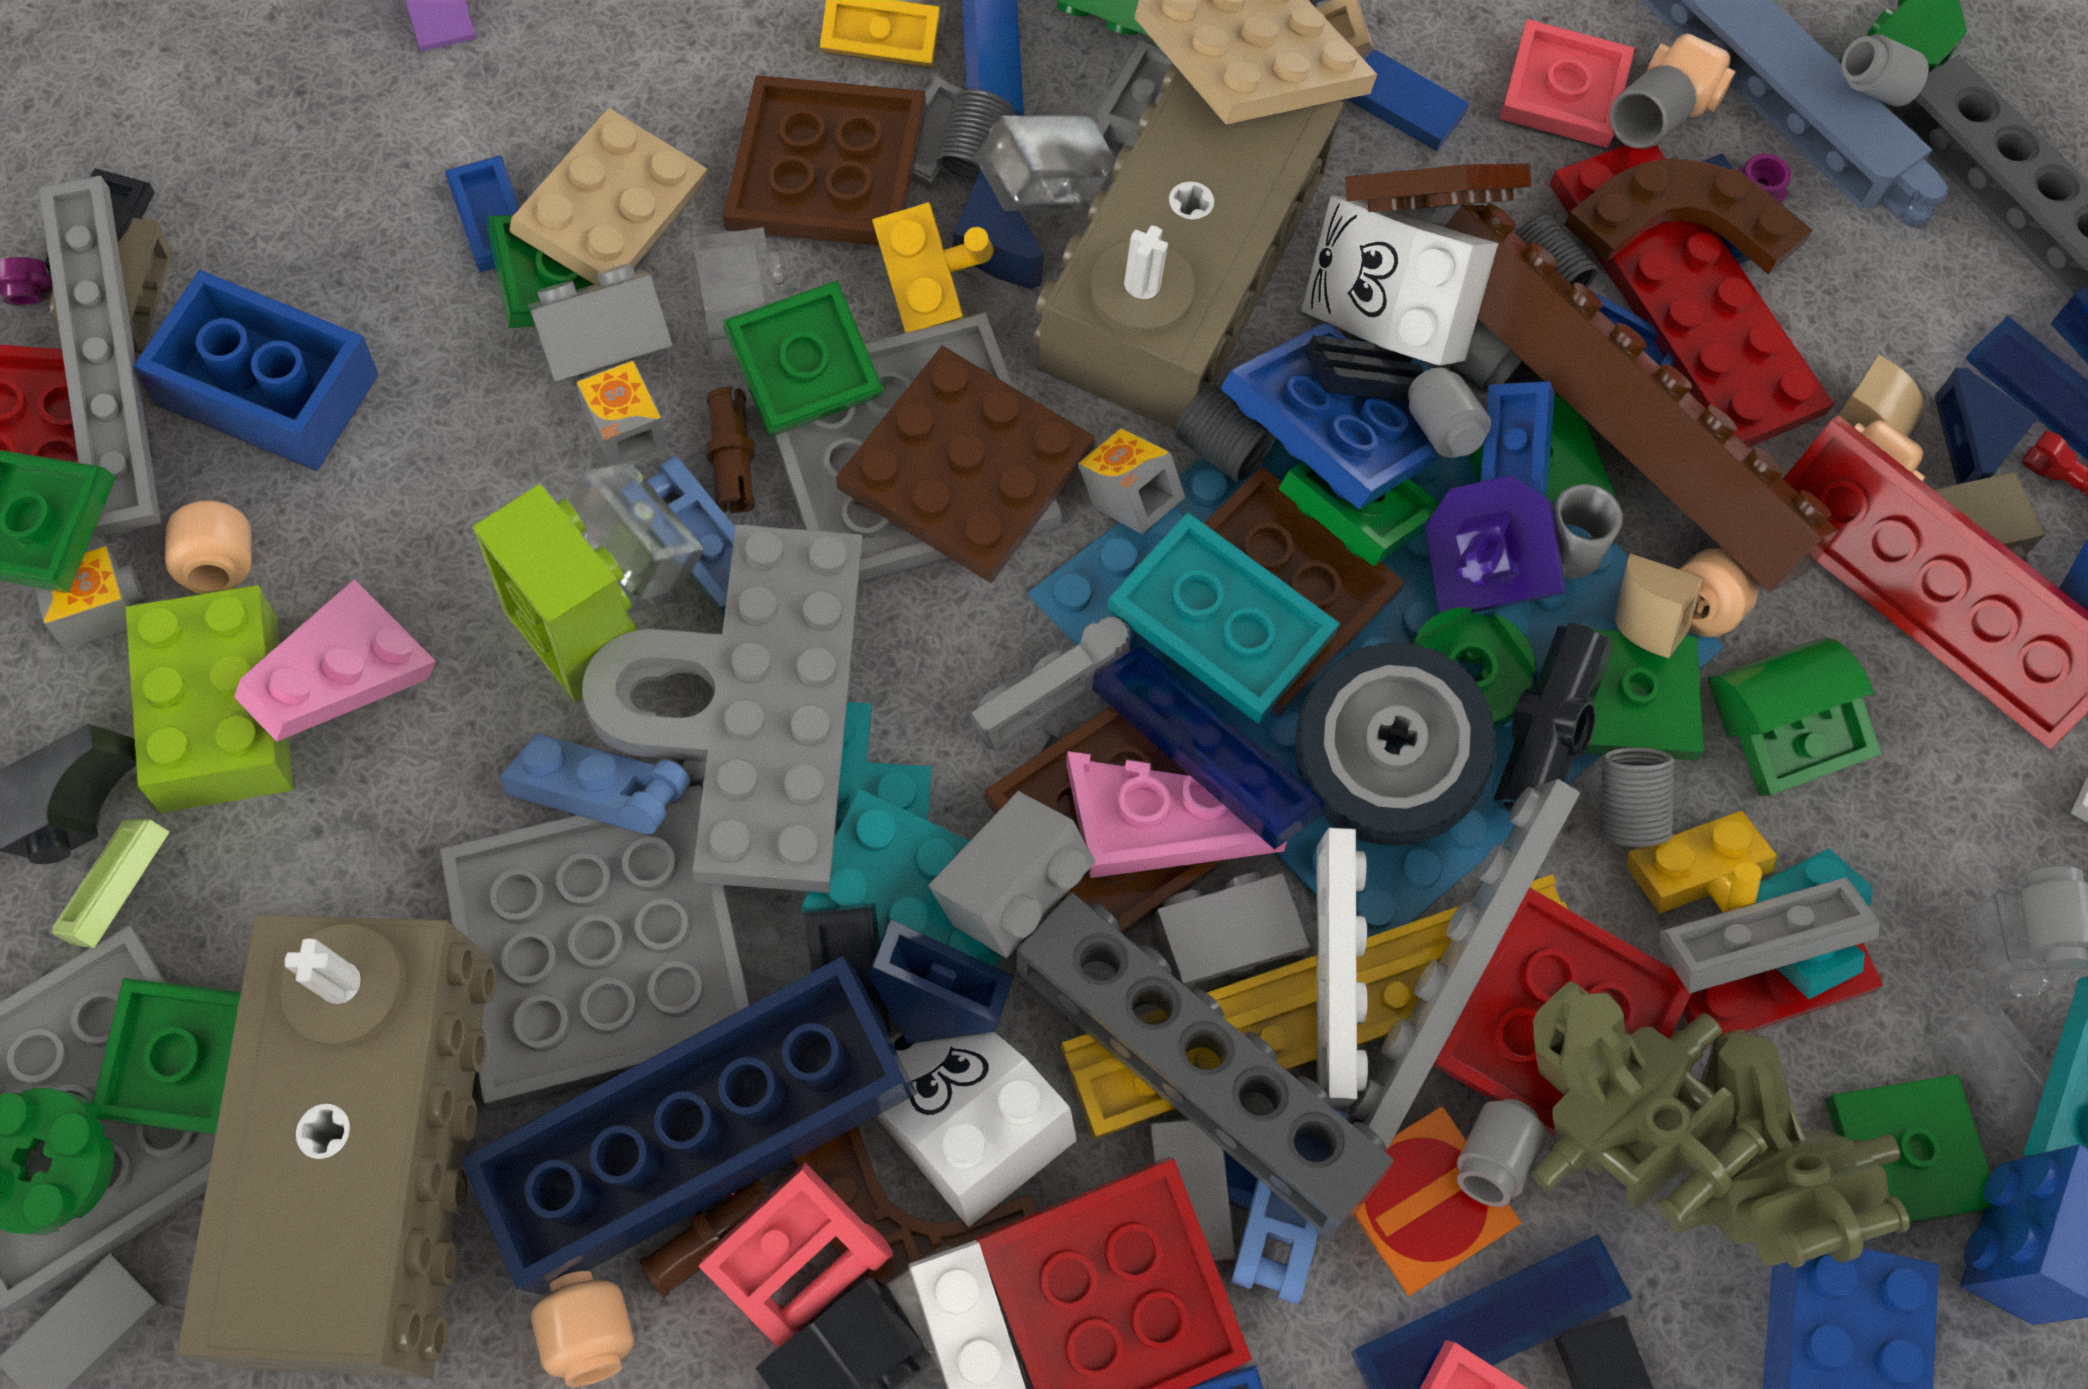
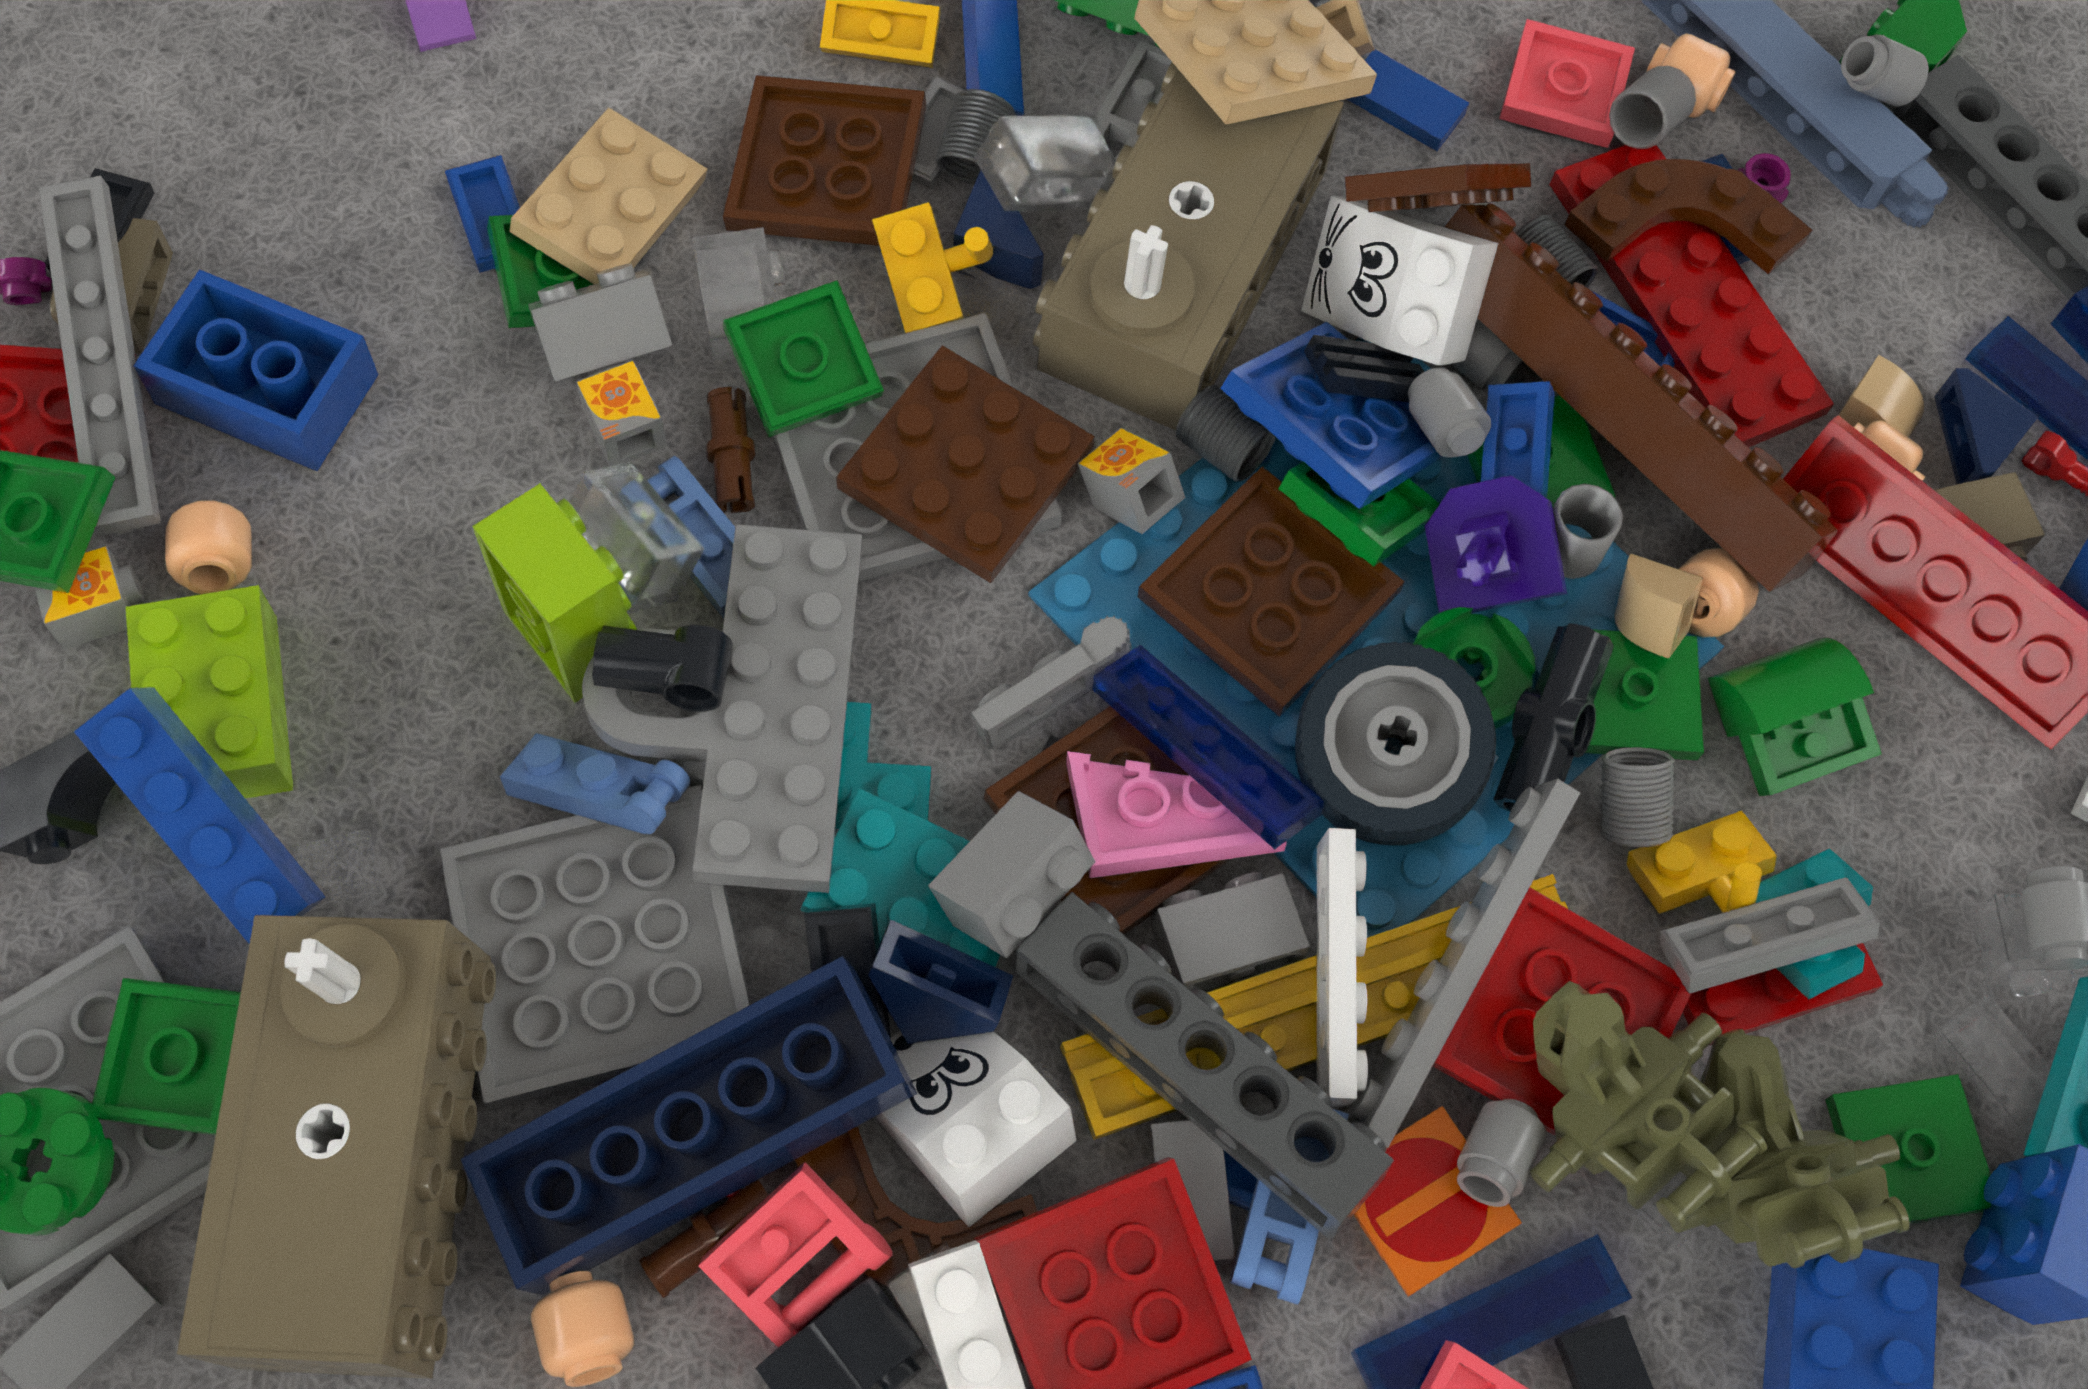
yellowish green tile [51,819,170,948] -> none
bright pink wing [234,579,436,742] -> none
teal plate [1107,511,1340,724] -> none
none -> blue brick [74,687,326,944]
none -> black piece [592,625,733,712]

